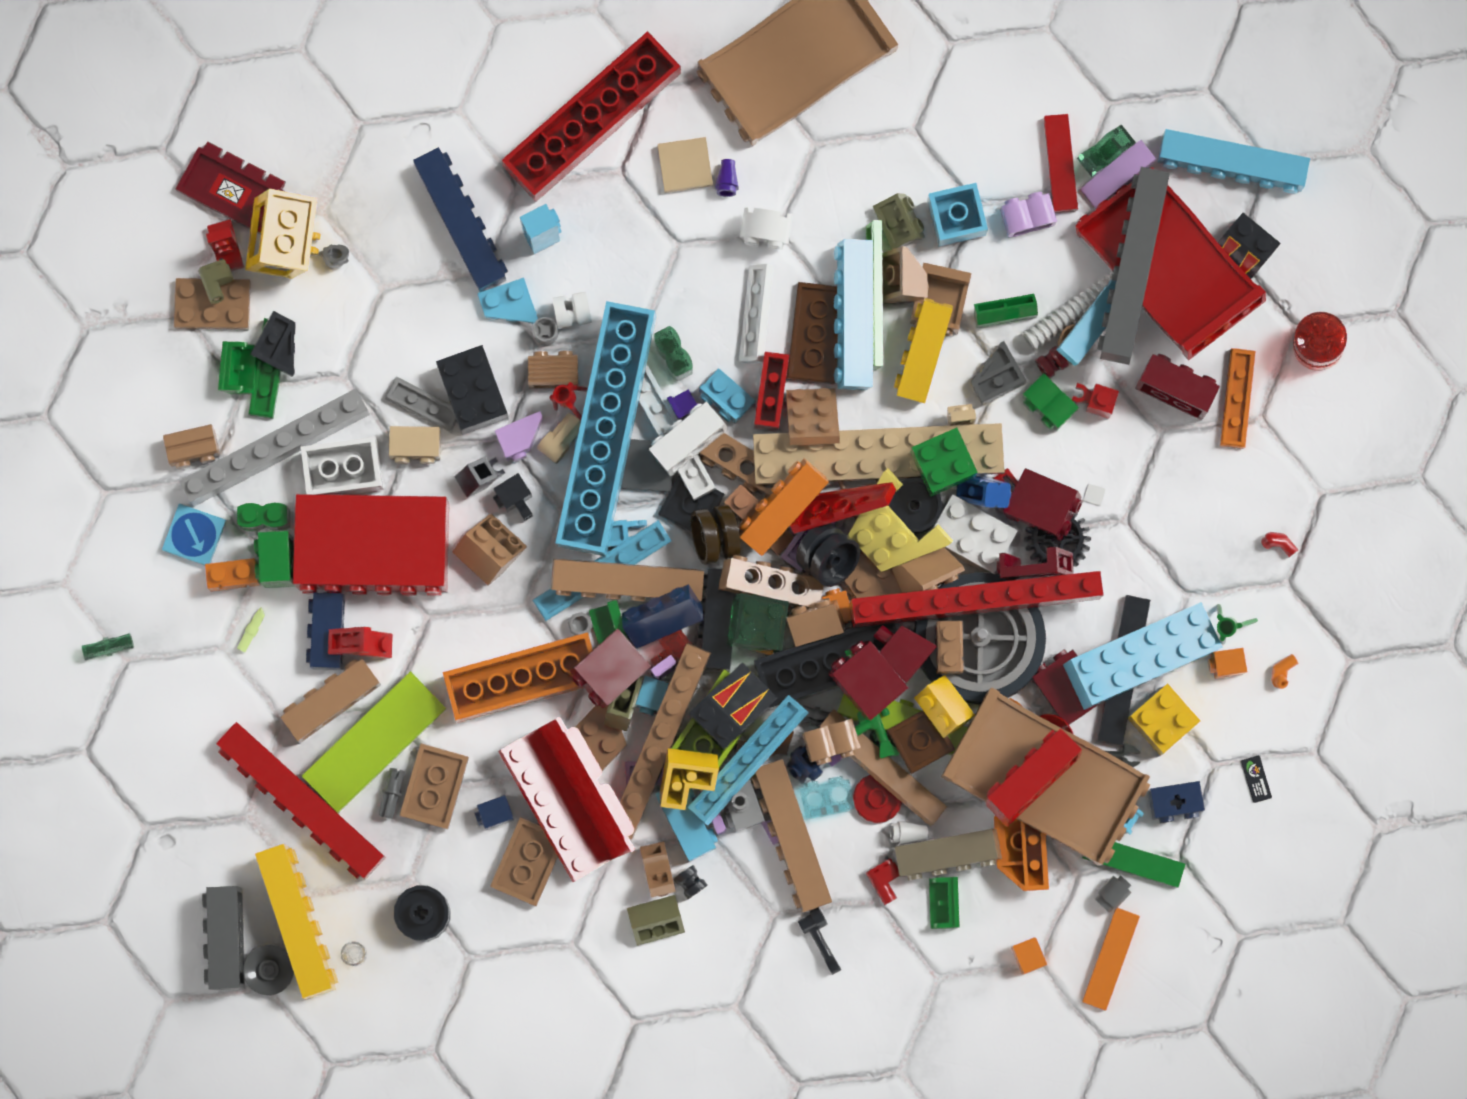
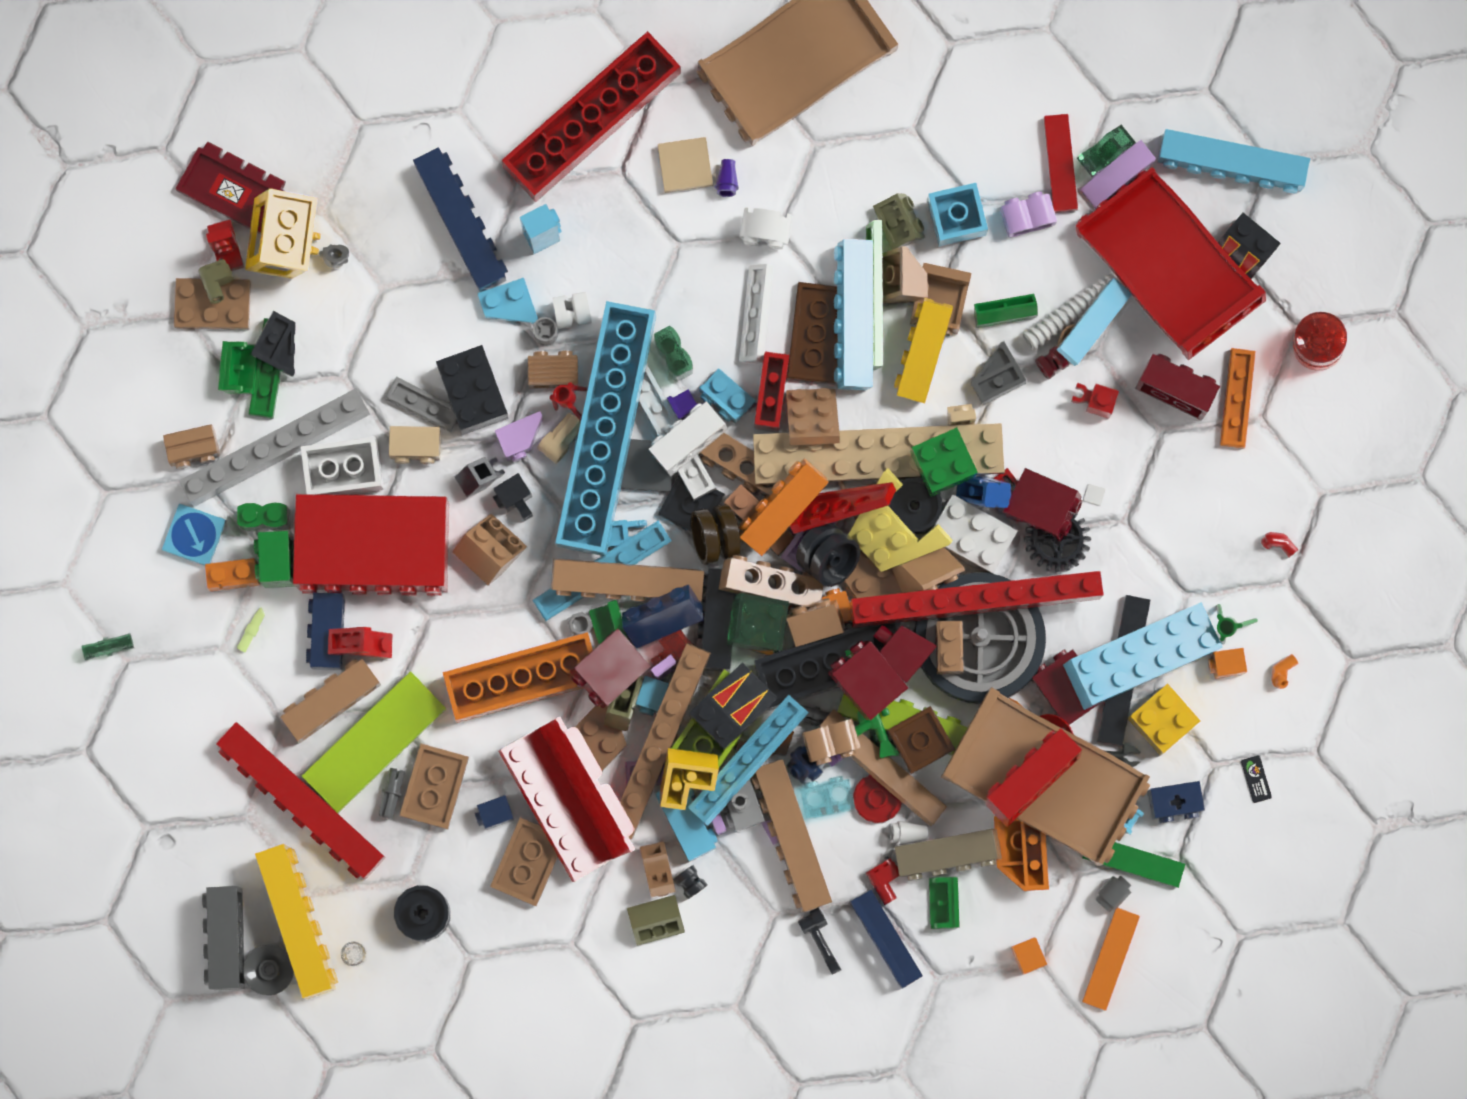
yellow brick [914,675,975,738] -> none
dark red panel [997,547,1074,581] -> none
green brick [1022,373,1079,431] -> none
dark grey brick [1097,167,1170,365] -> none
none -> dark blue fence [849,890,923,989]

